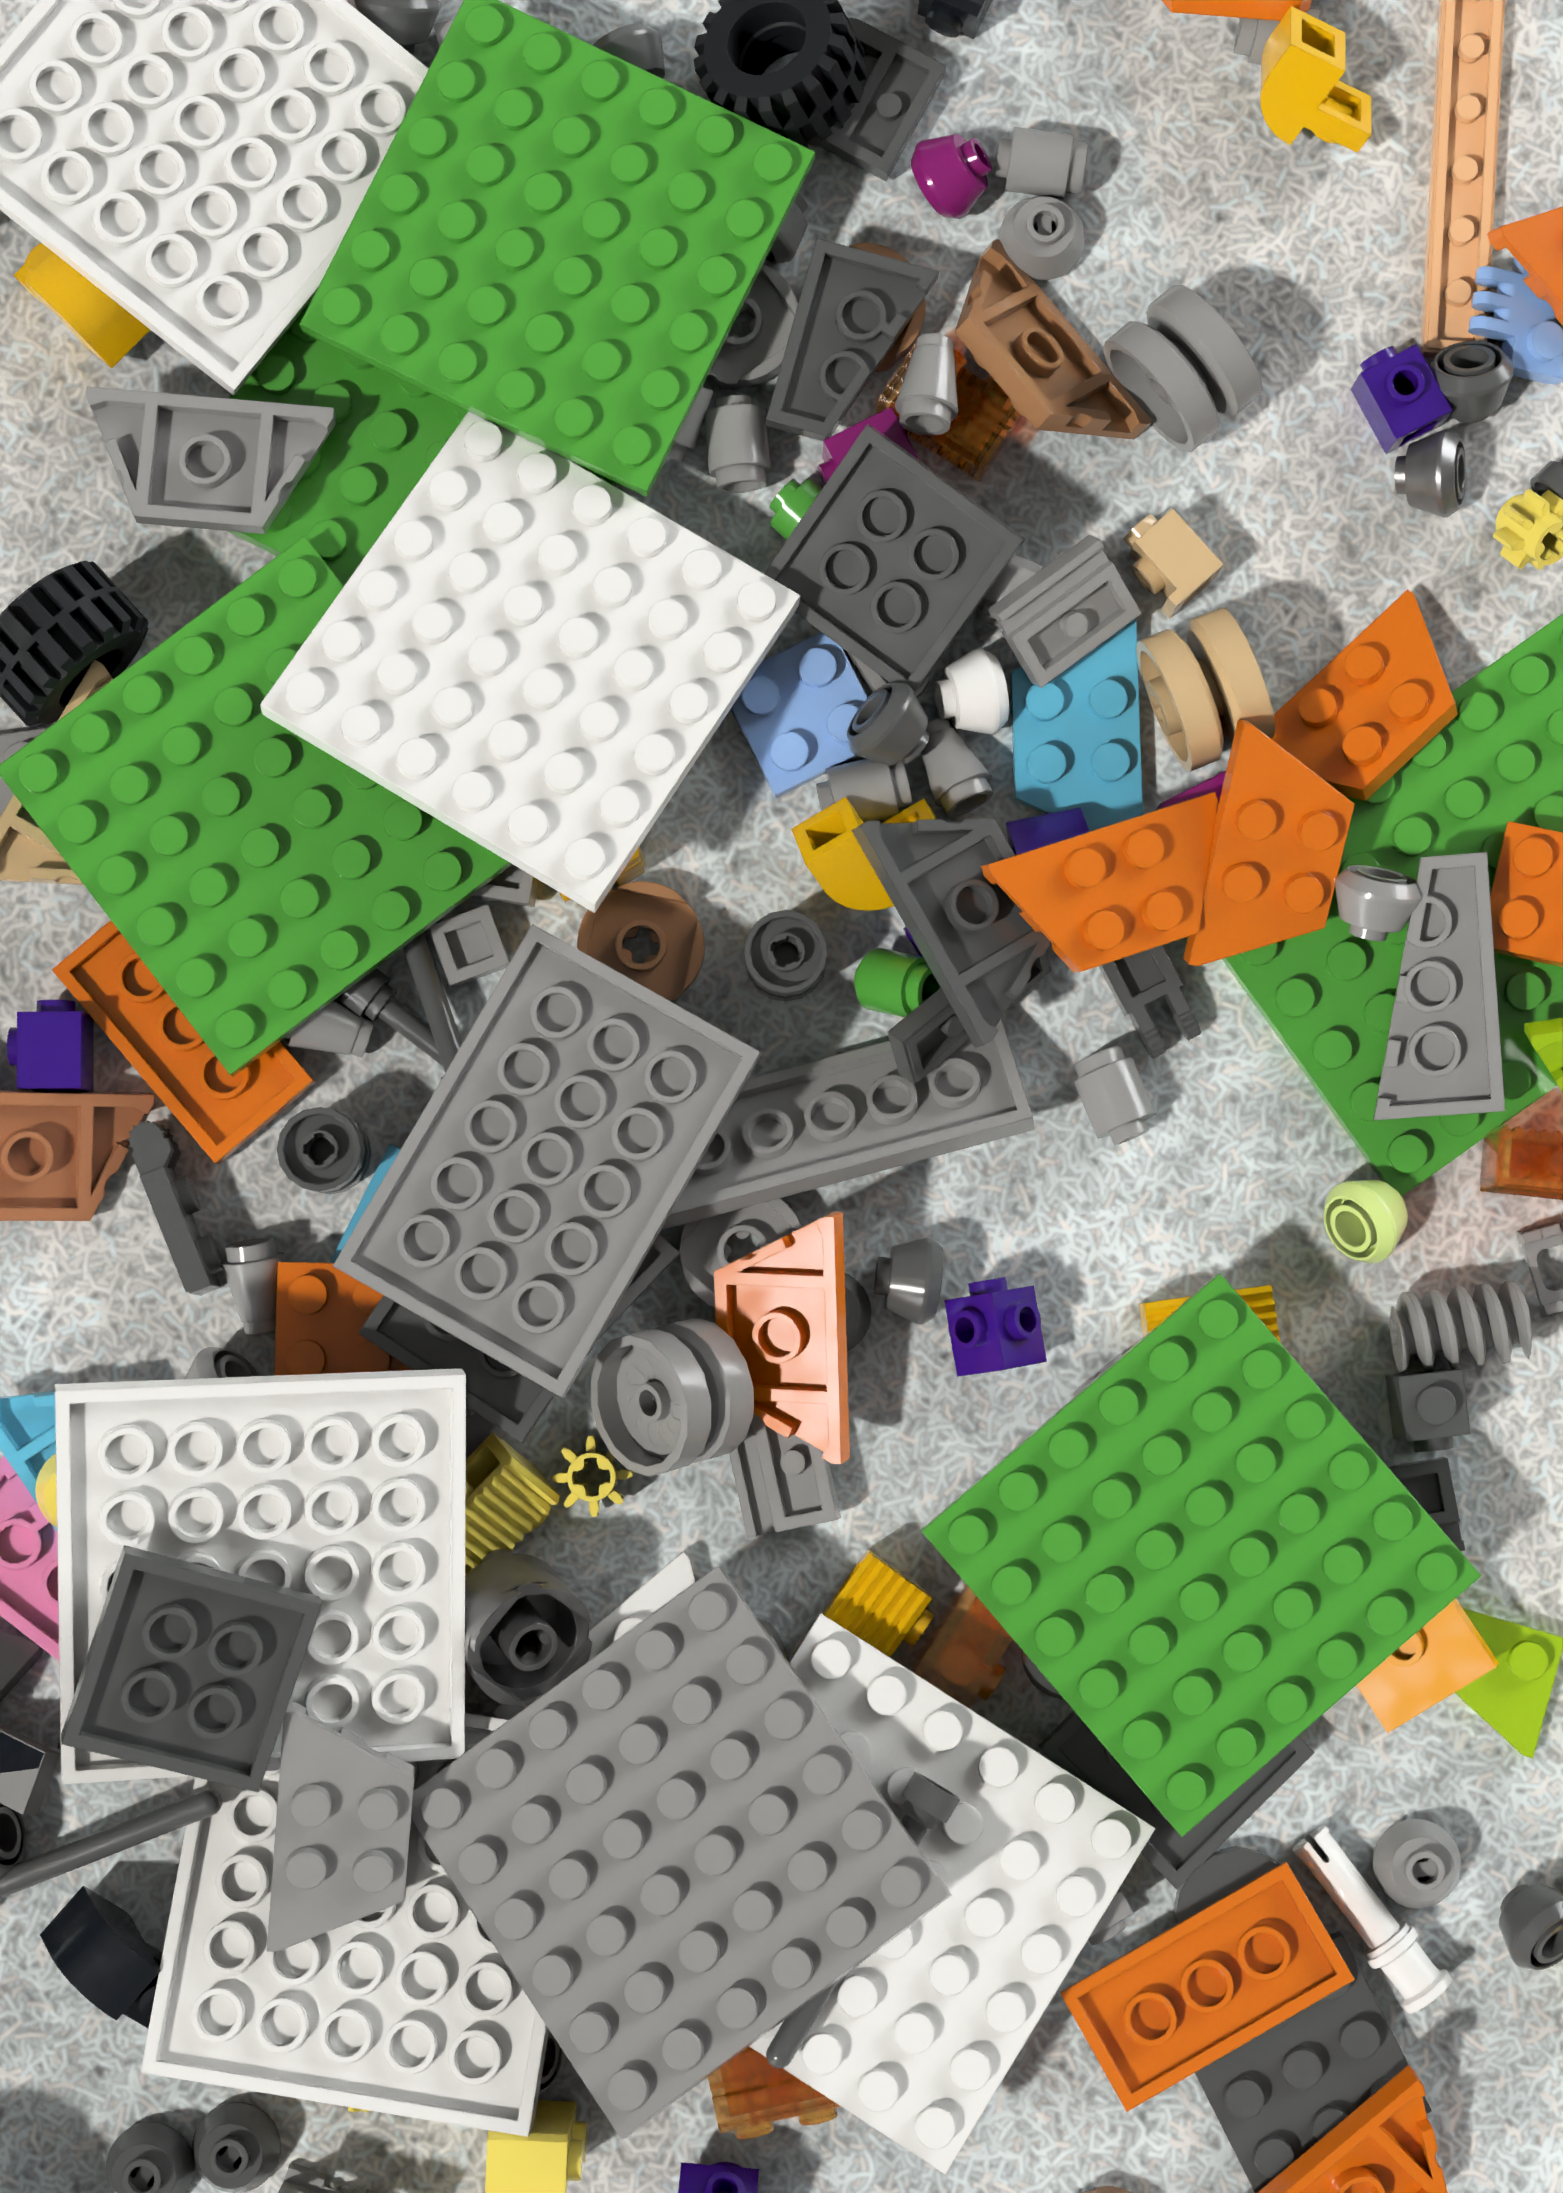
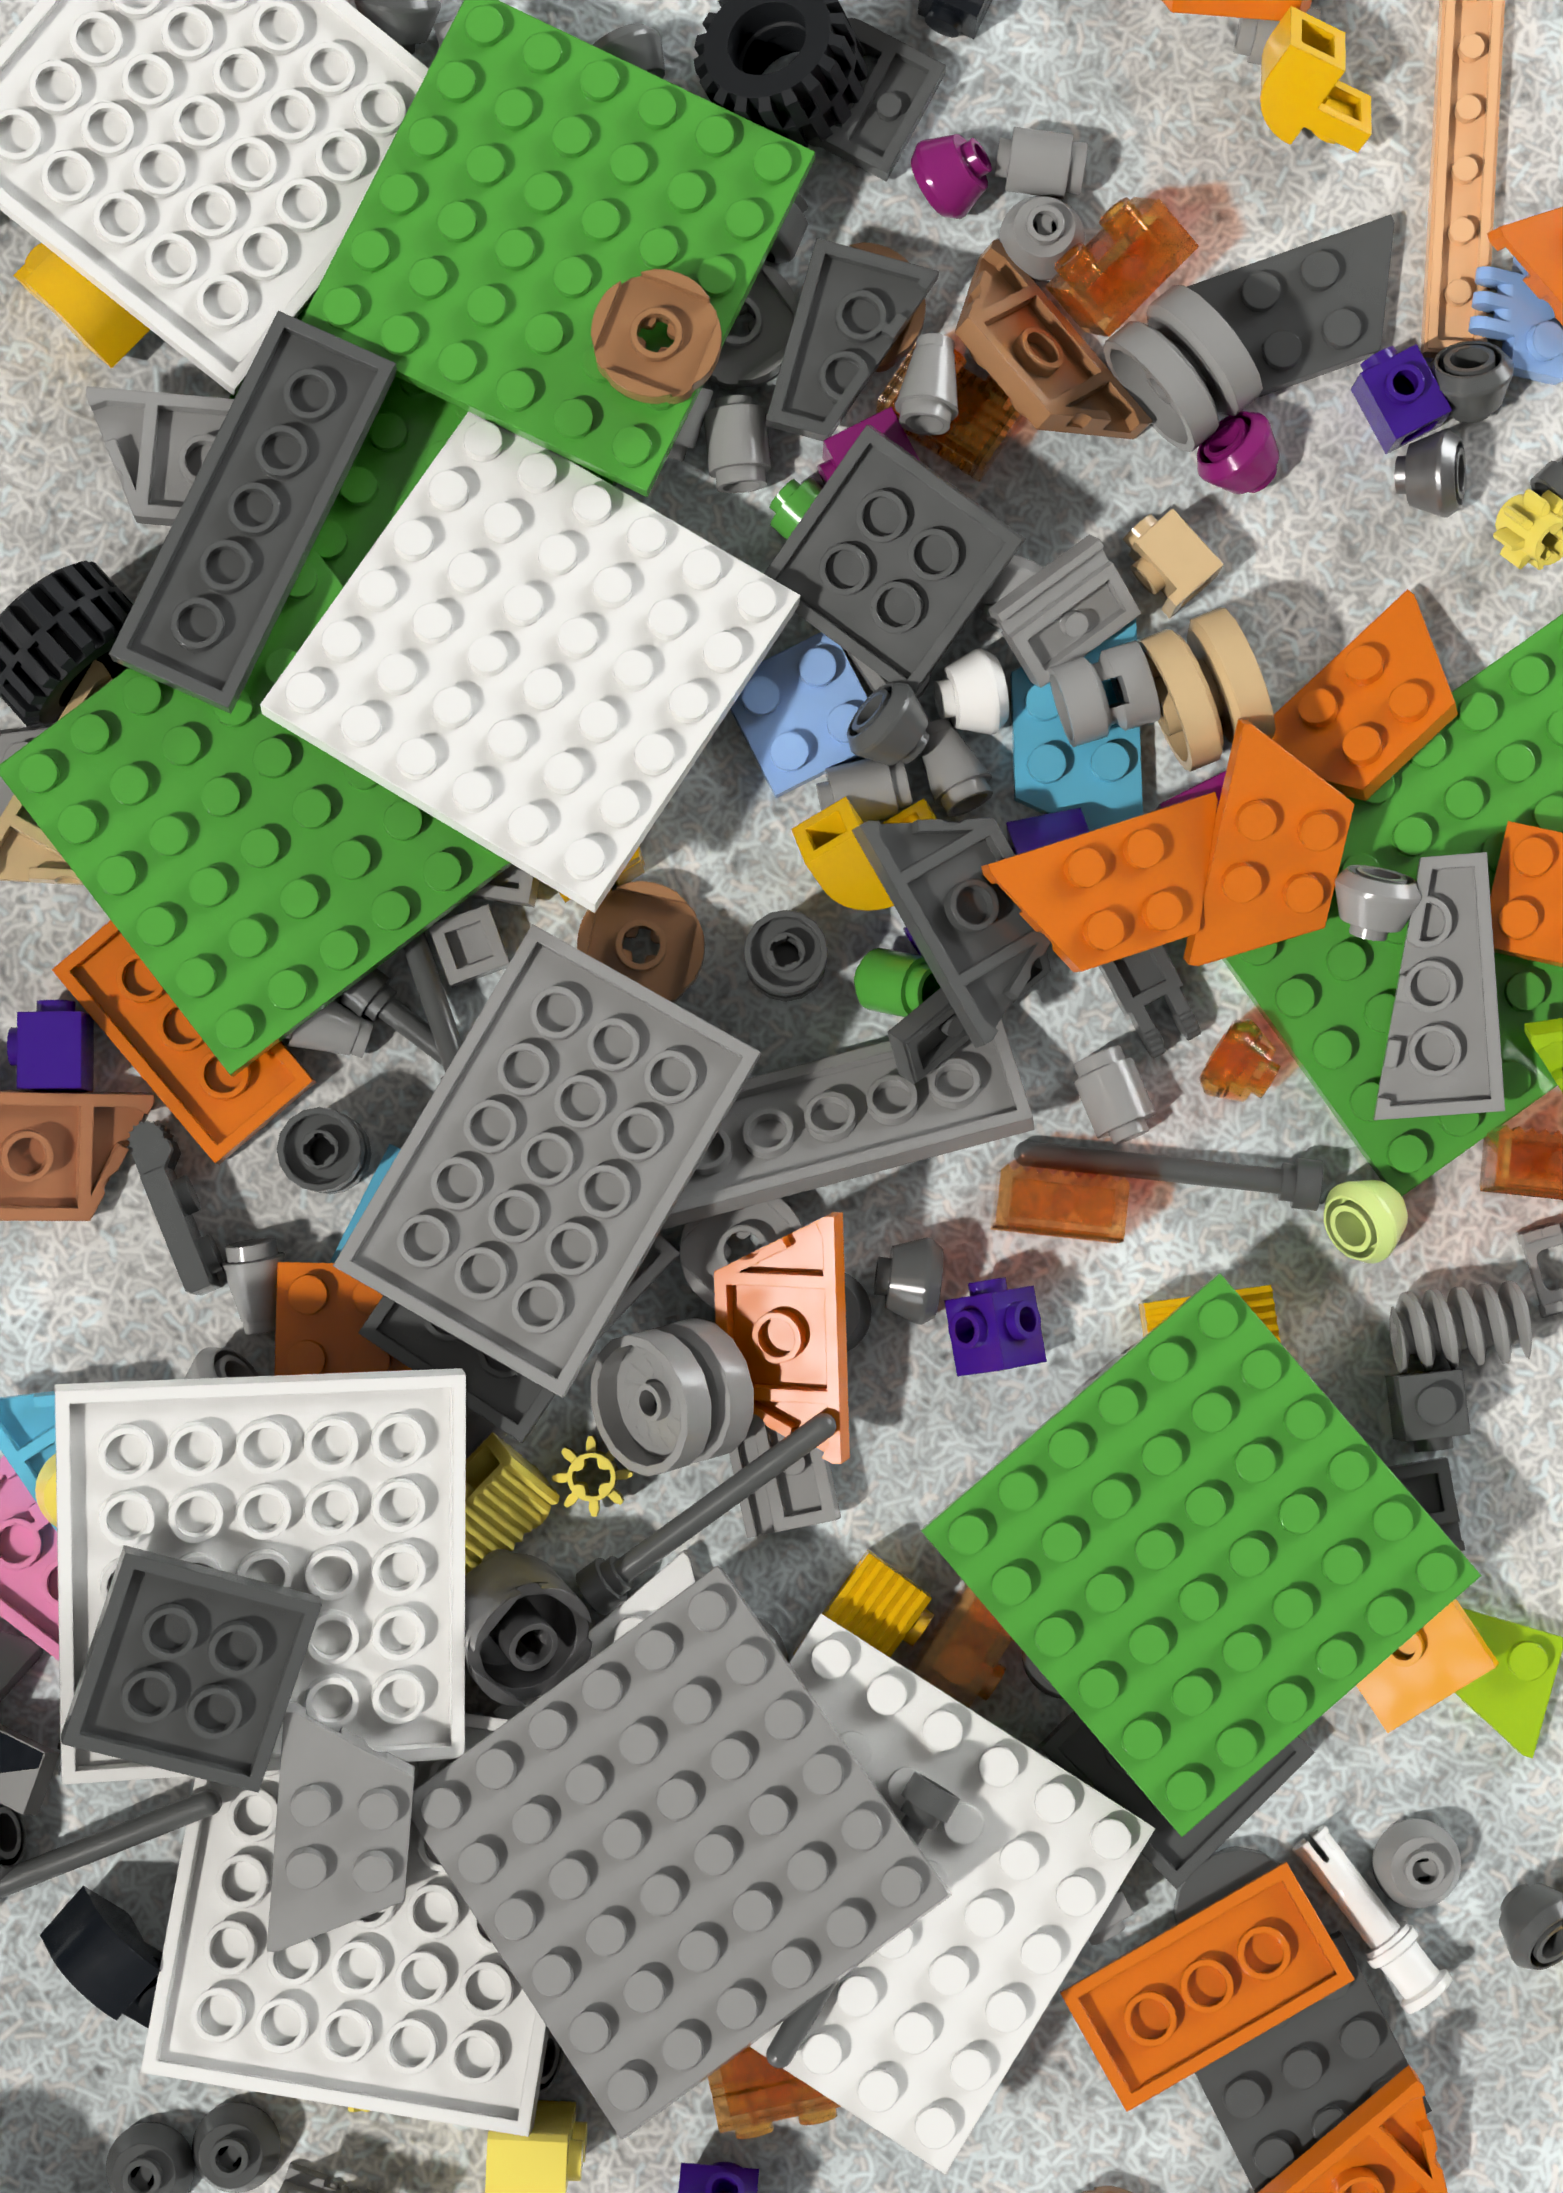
none -> dark grey plate [109,311,397,714]
none -> dark grey piece [576,1413,836,1615]
none -> medium nougat plate [591,269,722,404]
none -> clear orange brick [991,1164,1130,1244]
none -> dark grey piece [1014,1141,1323,1211]
none -> clear orange brick [1045,197,1199,337]
none -> light grey wheel [1048,640,1161,747]
none -> dark grey wing [1187,214,1395,397]
none -> magenta cone [1197,411,1280,494]
none -> clear orange cone [1199,1019,1281,1102]

